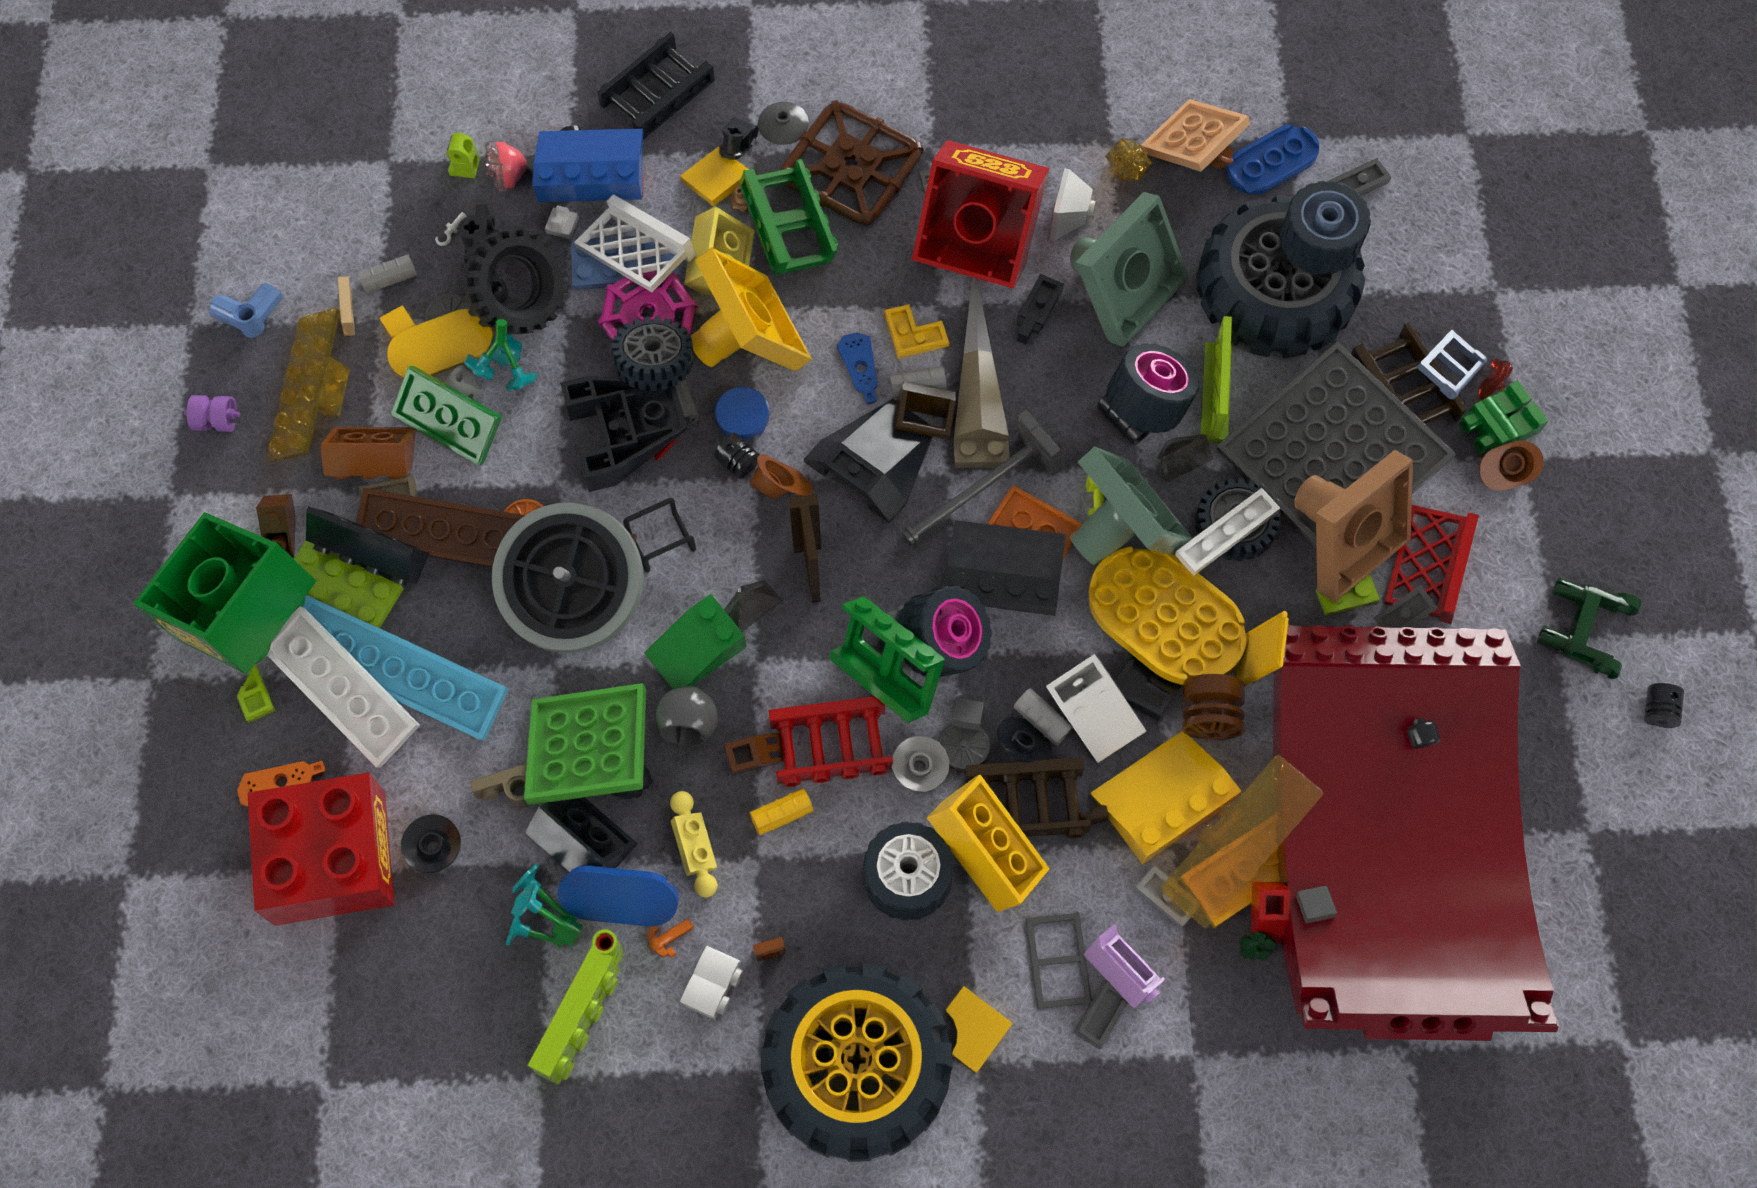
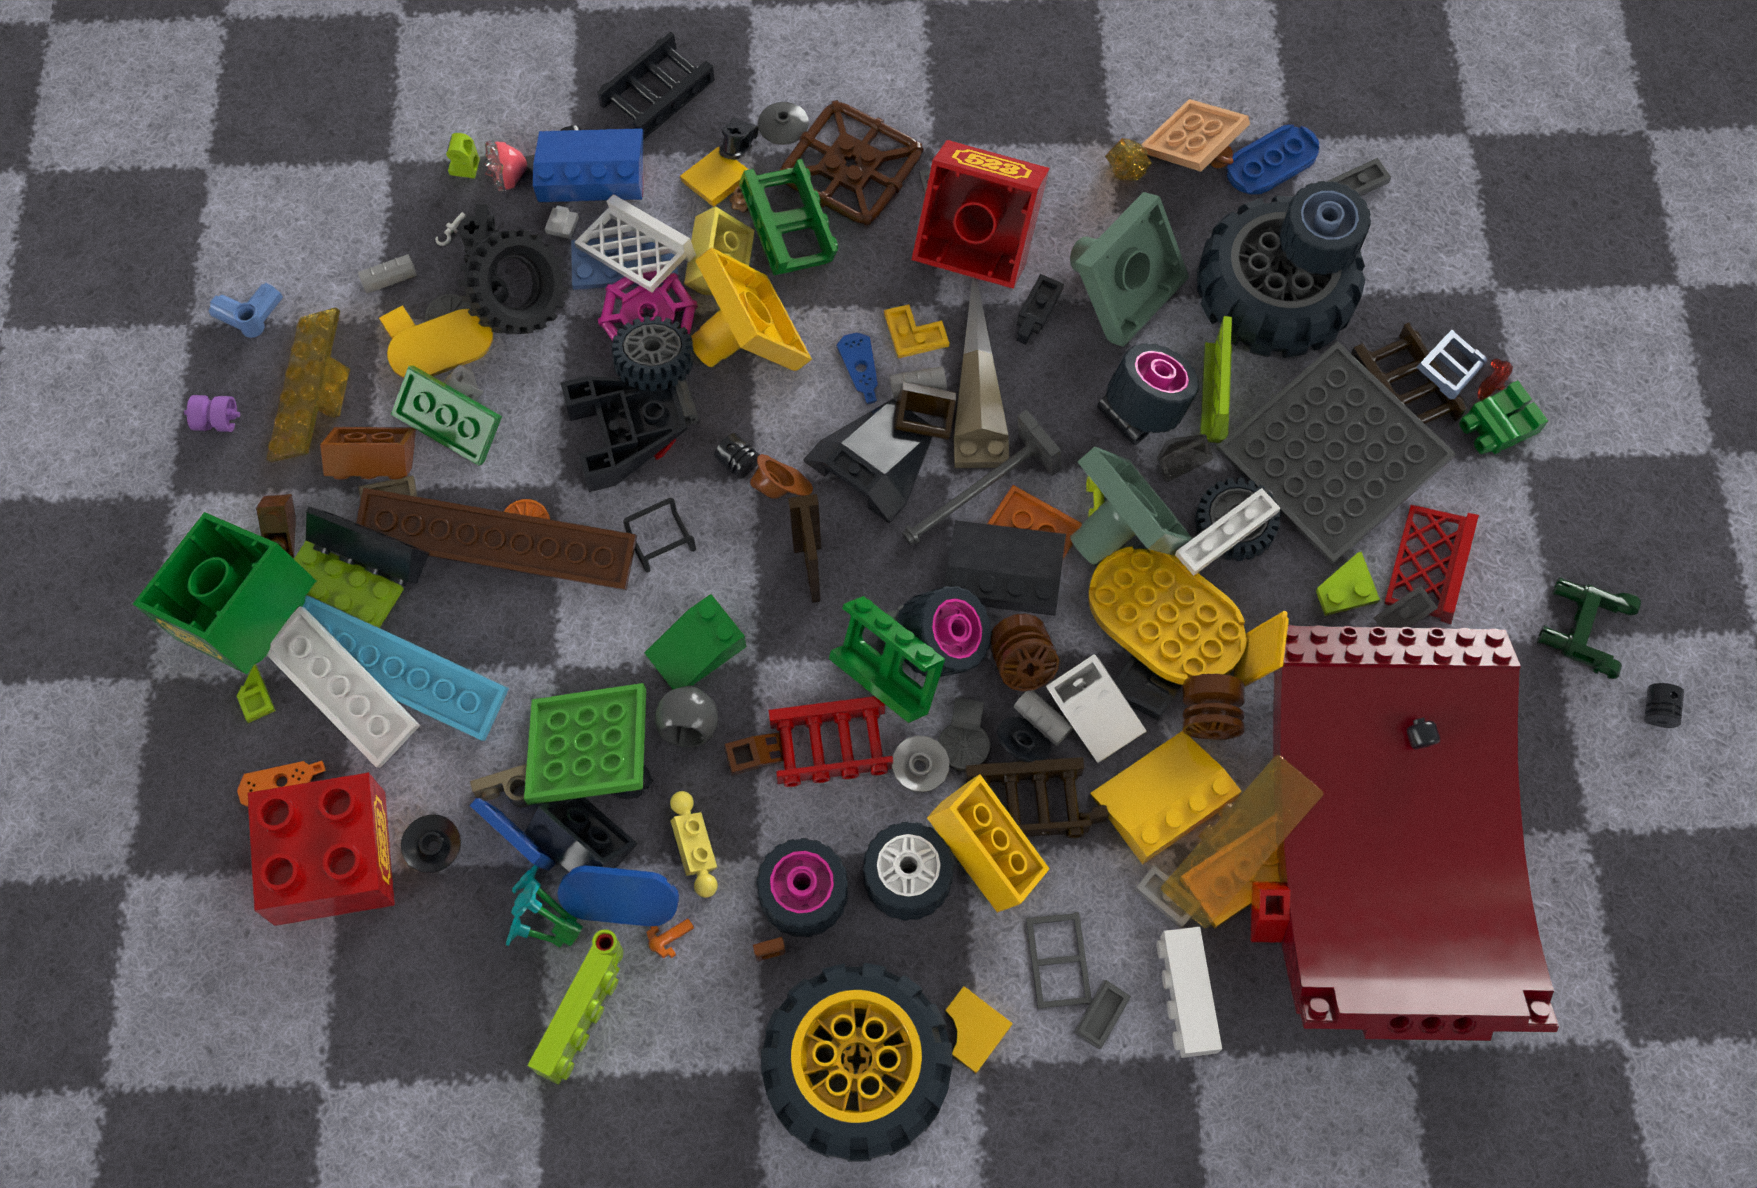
tan tile [338,276,355,336] -> none
teal plant [464,319,538,390] -> none
black wheel [492,502,644,653] -> none
white brick [680,946,743,1020] -> none
blue tile [715,387,770,439] -> none
clear smoke slope [724,580,783,632] -> none
yellow axle [749,788,814,836] -> none
white slope [1049,168,1096,241] -> none
lavender window [1083,923,1165,1009] -> none
dark green plant [1239,931,1276,960] -> none
medium nougat piece [1294,450,1413,602] -> none
dark grey tile [1296,886,1337,923] -> none
dark orange piece [1479,441,1544,491] -> none
none -> blue tile [470,798,556,871]
none -> wheel [756,838,848,937]
none -> reddish brown wheel [990,613,1059,691]
none -> white brick [1157,927,1222,1058]

